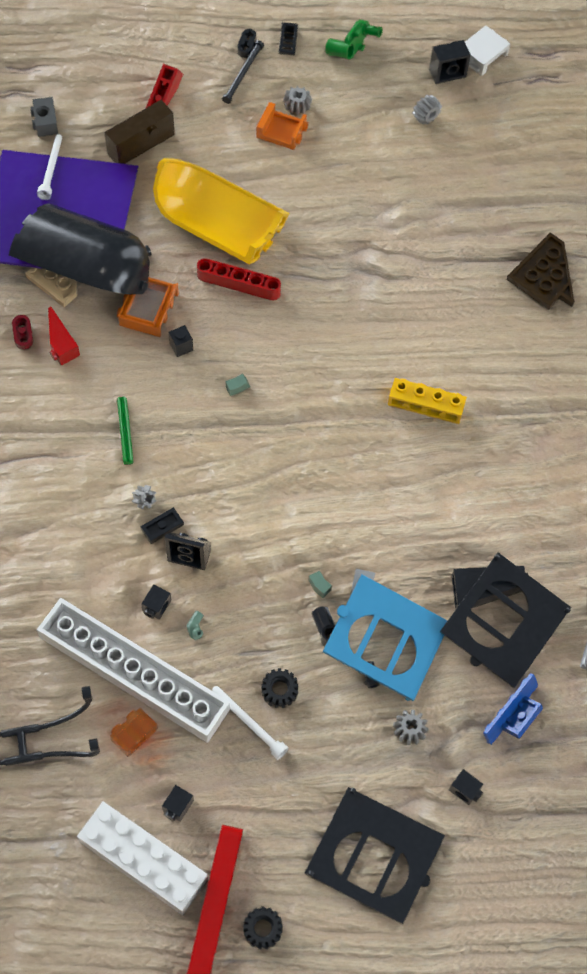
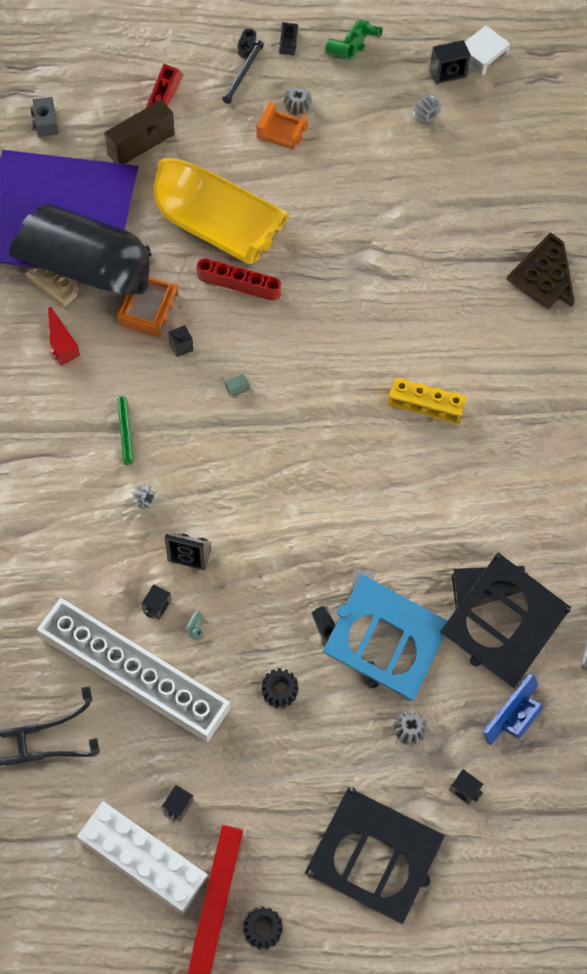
dark red plate [12,315,33,350] -> none
white piece [37,134,62,200] -> none
clear orange brick [110,708,158,757] -> none
black plate [140,507,184,544] -> none
white piece [212,686,289,760] -> none
sand green piece [309,571,332,598] -> none

